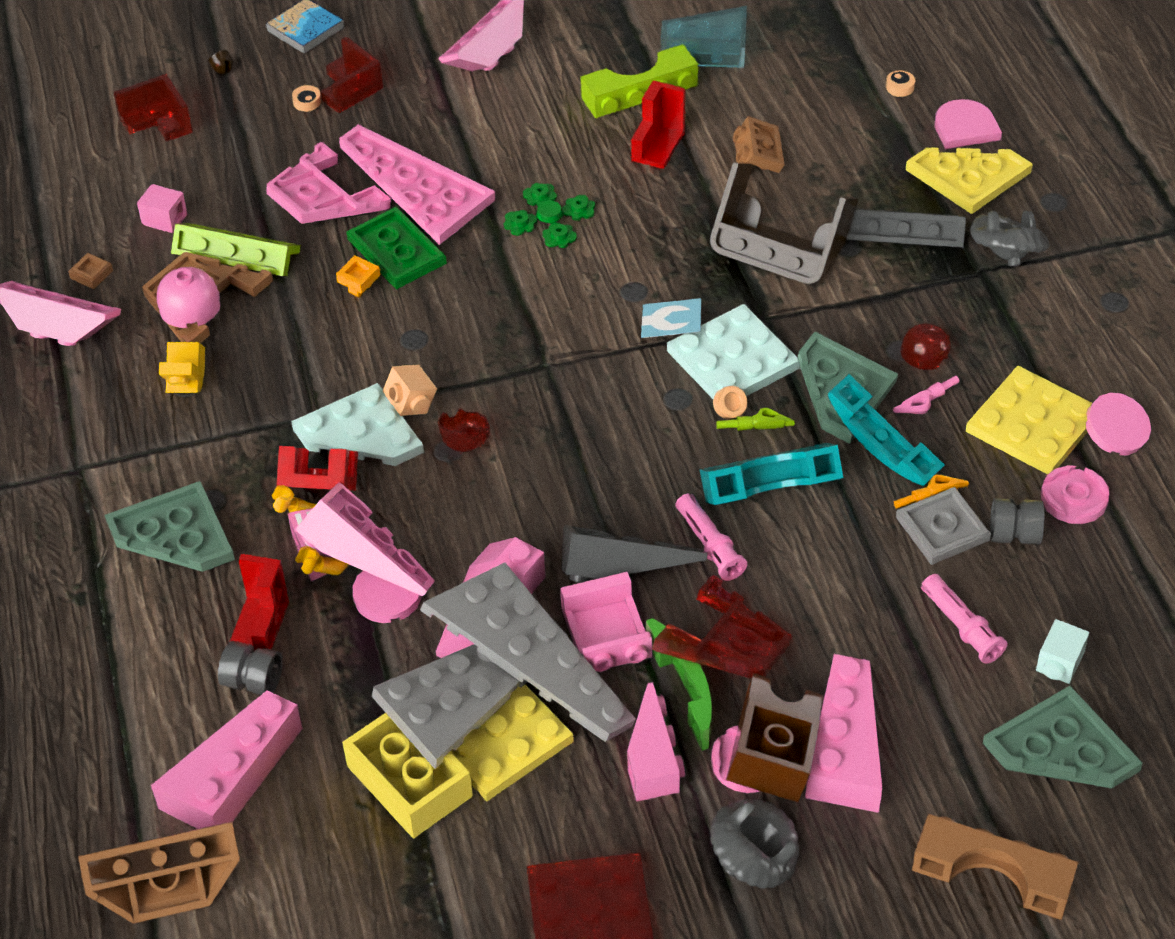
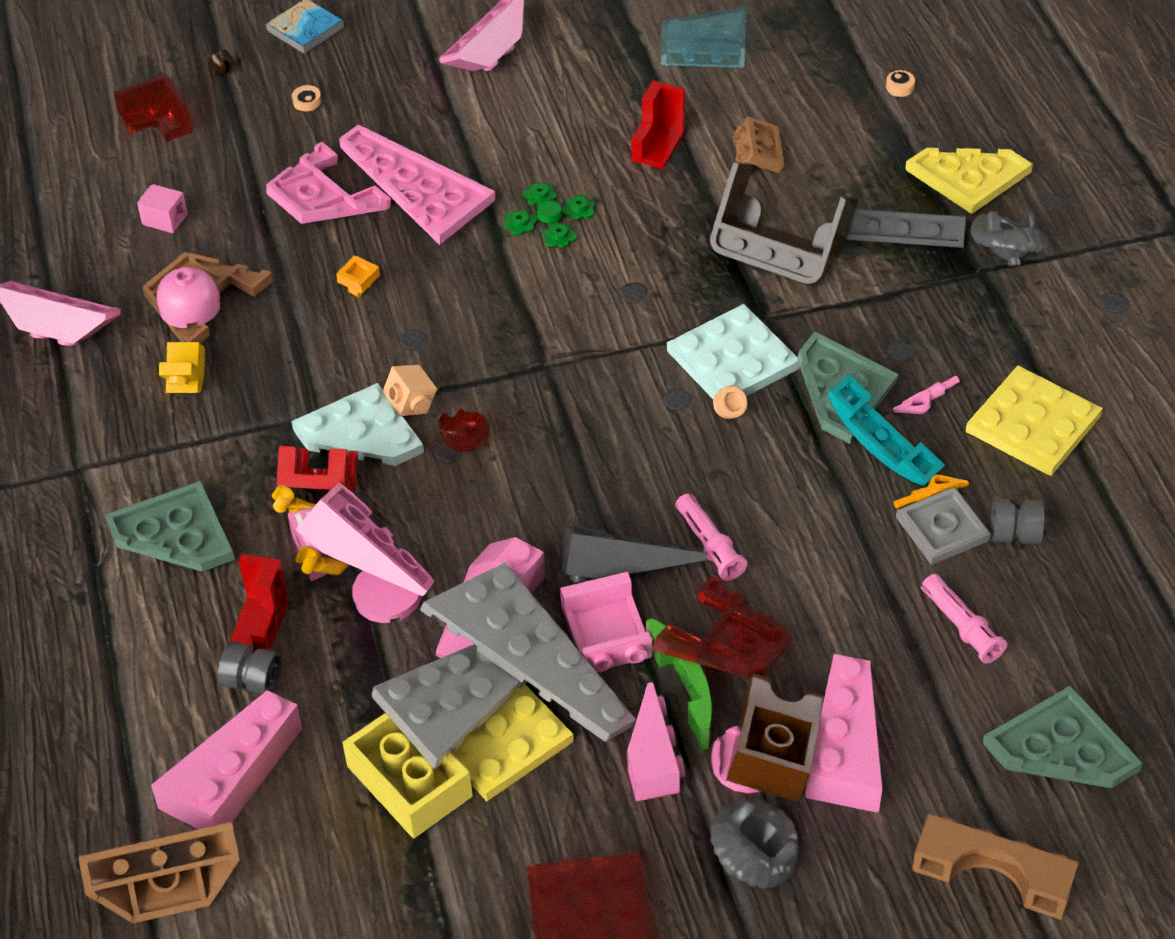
medium nougat tile [68,253,113,289] -> none
lime fence [171,223,301,276] -> none
clear red panel [321,37,383,113] -> none
green tile [346,206,447,290] -> none
lime arch [581,44,698,118] -> none
medium azure sticker [641,298,701,338] -> none
teal arch [699,443,844,505] -> none
lime hand [716,408,795,431] -> none
clear red hair [900,323,951,370] -> none
bright pink tile [935,99,1002,149] -> none
light aqua brick [1036,619,1089,684] -> none
bright pink tile [1041,465,1109,524] -> none
bright pink tile [1086,393,1151,456] -> none

